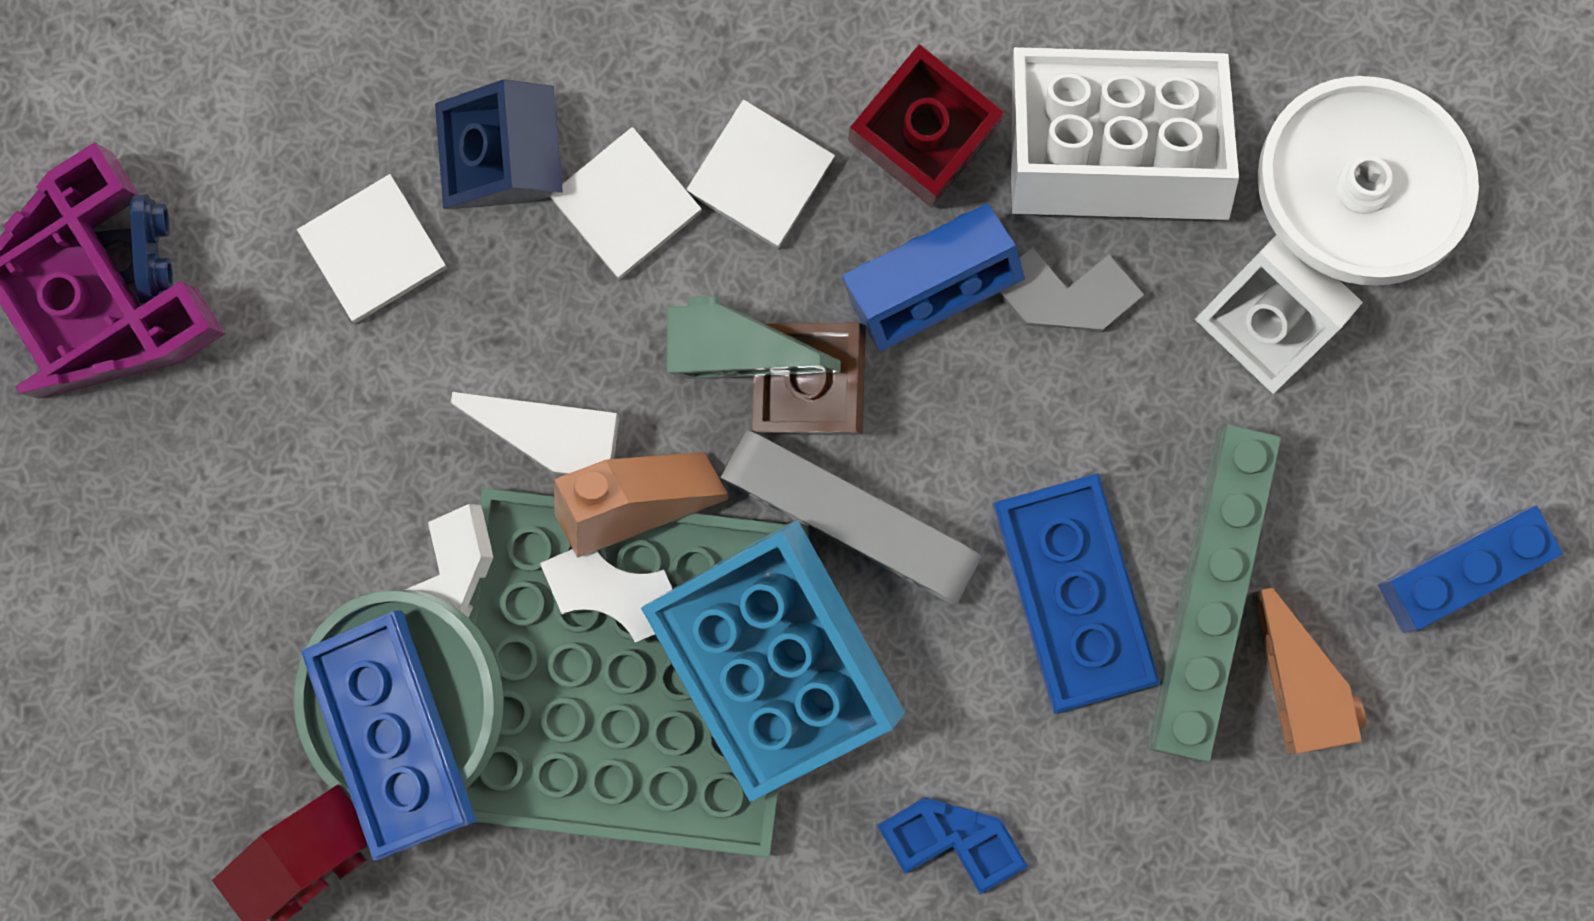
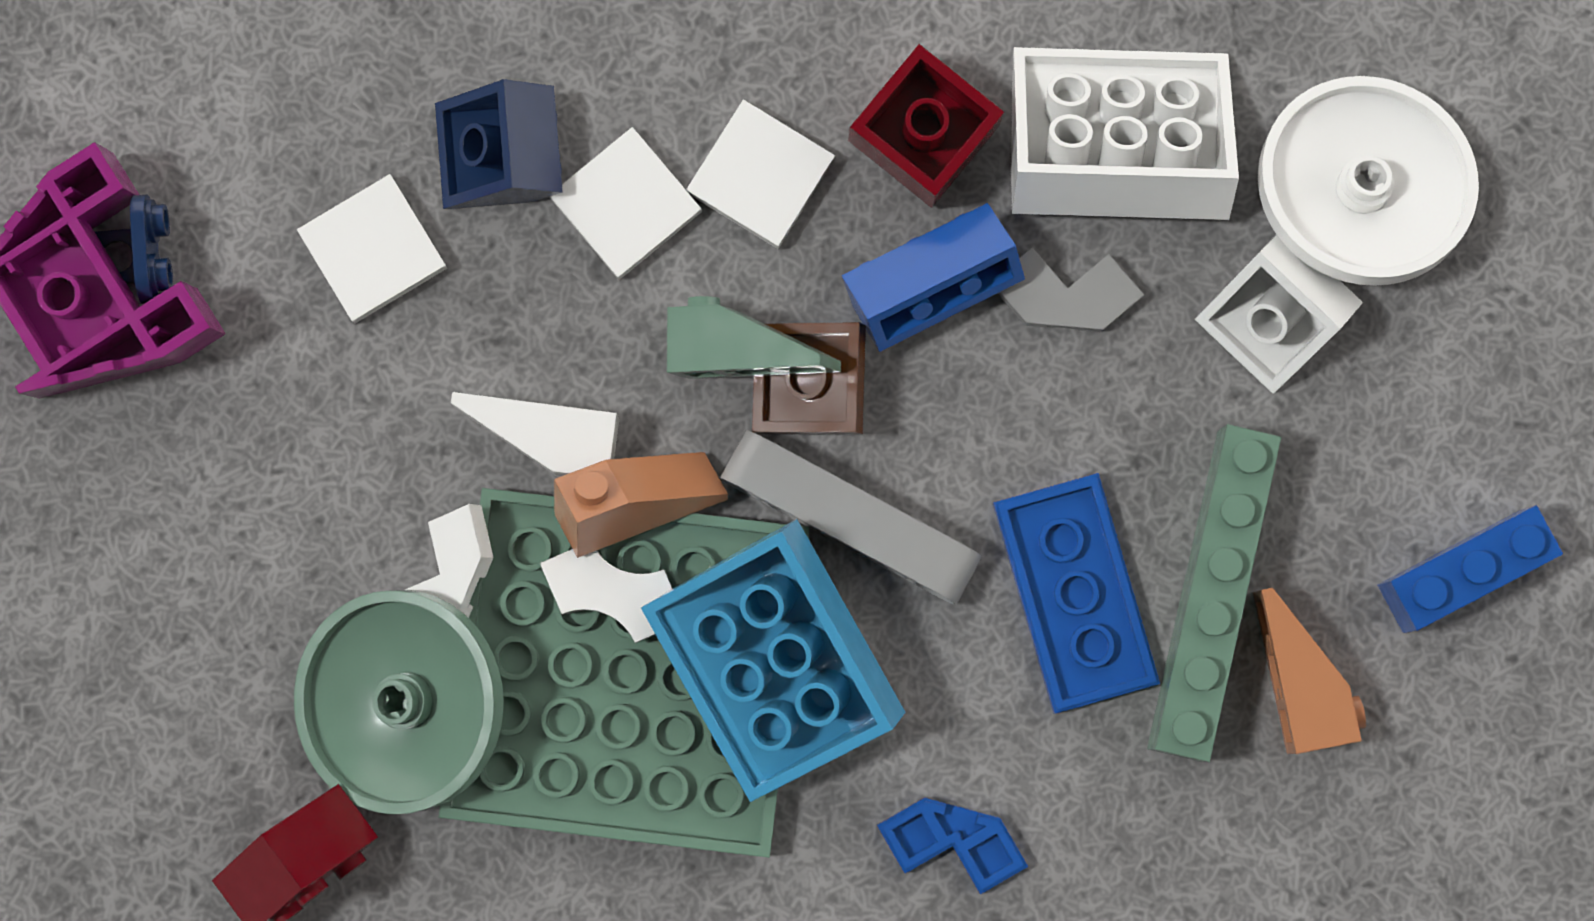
blue tile [301,610,477,861] -> none

